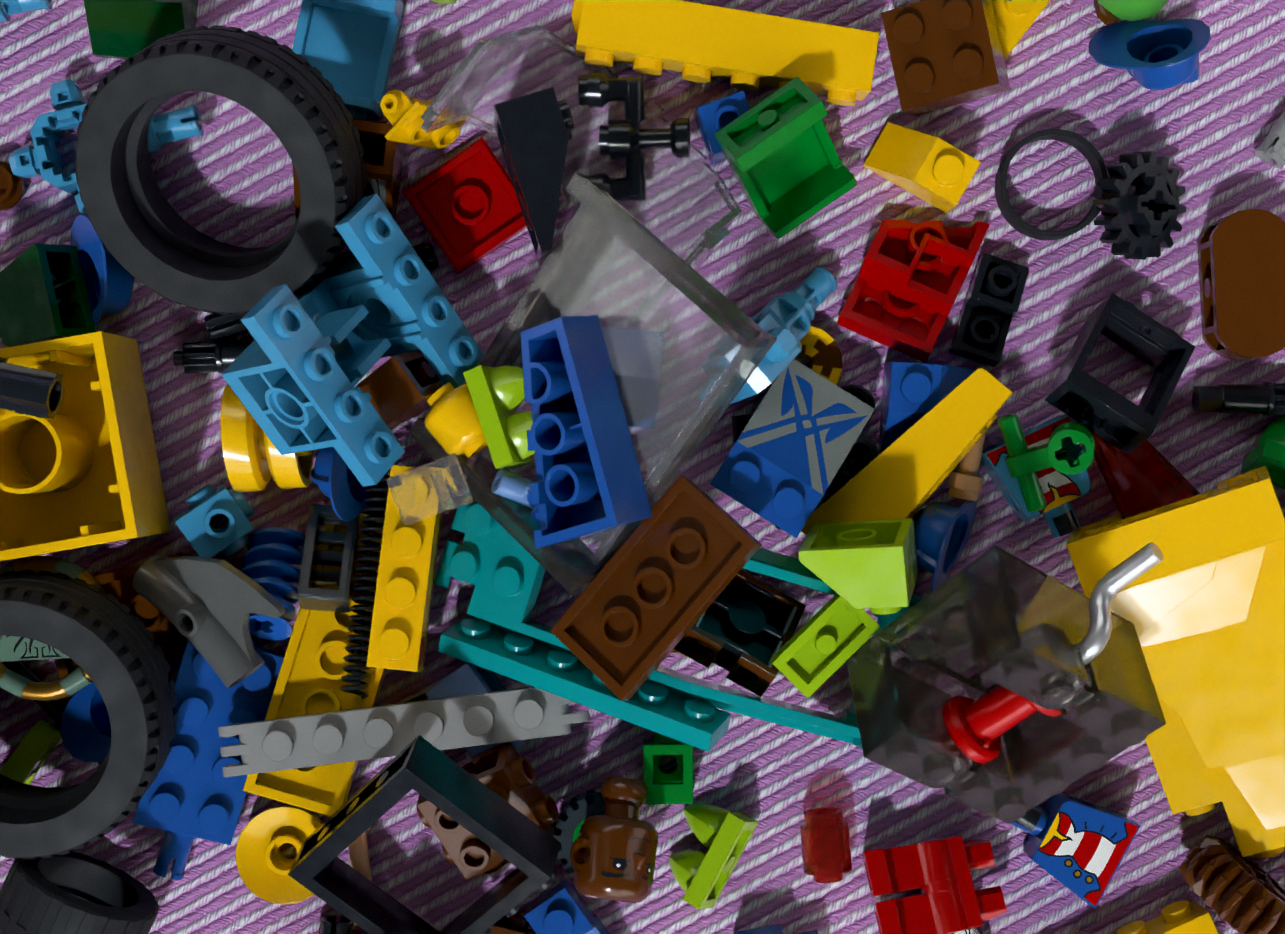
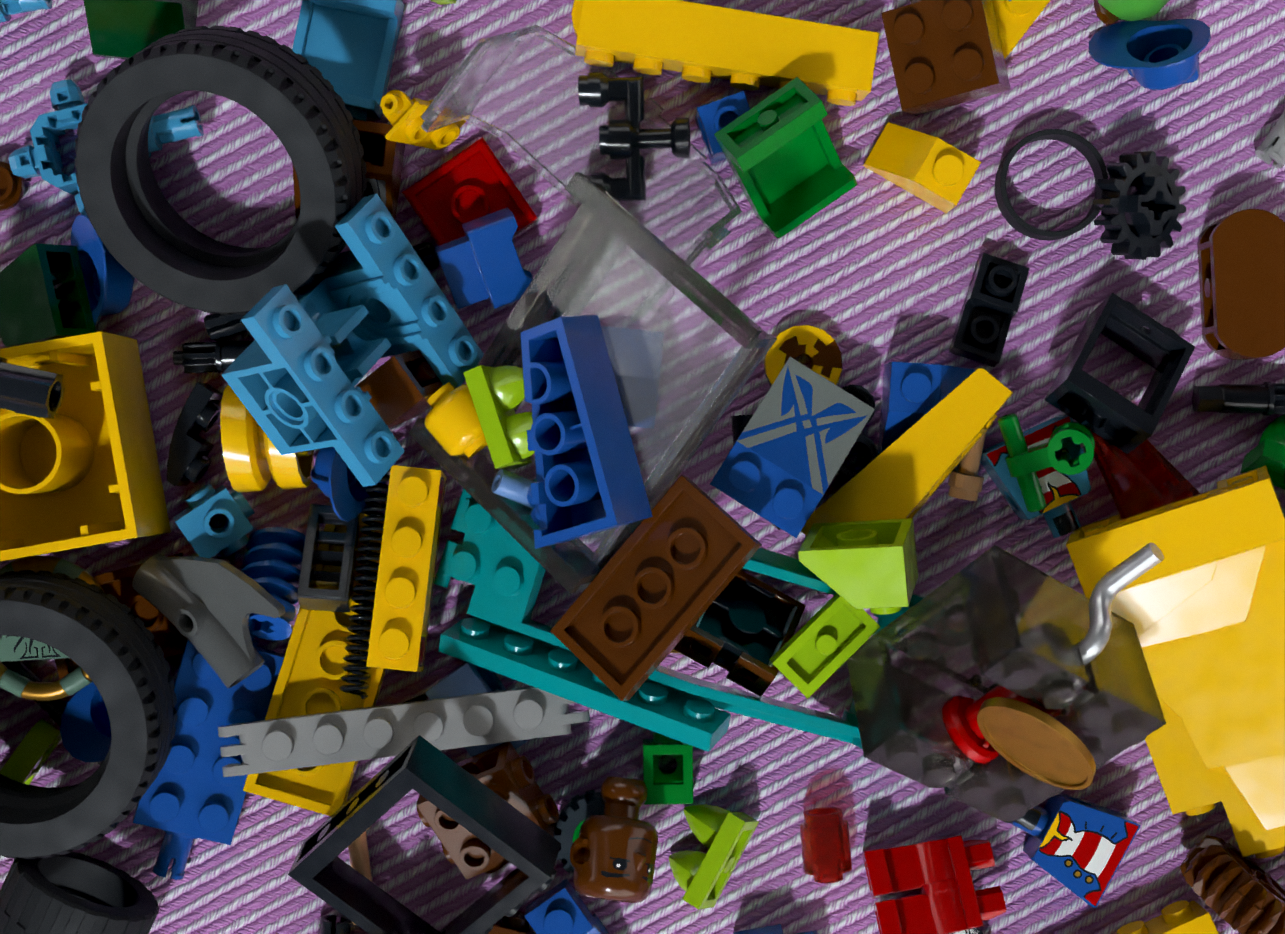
yellow dish [236,806,323,905] -> none
clear panel [386,453,473,525] -> none
black slope [494,87,574,266] -> none
dark azure piece [700,267,837,410] -> none
red slope [837,219,990,363] -> none
blue piece [913,501,976,601] -> none
none -> black slope [167,382,223,486]
none -> blue piece [434,207,541,309]
none -> pearl gold piece [977,697,1096,790]

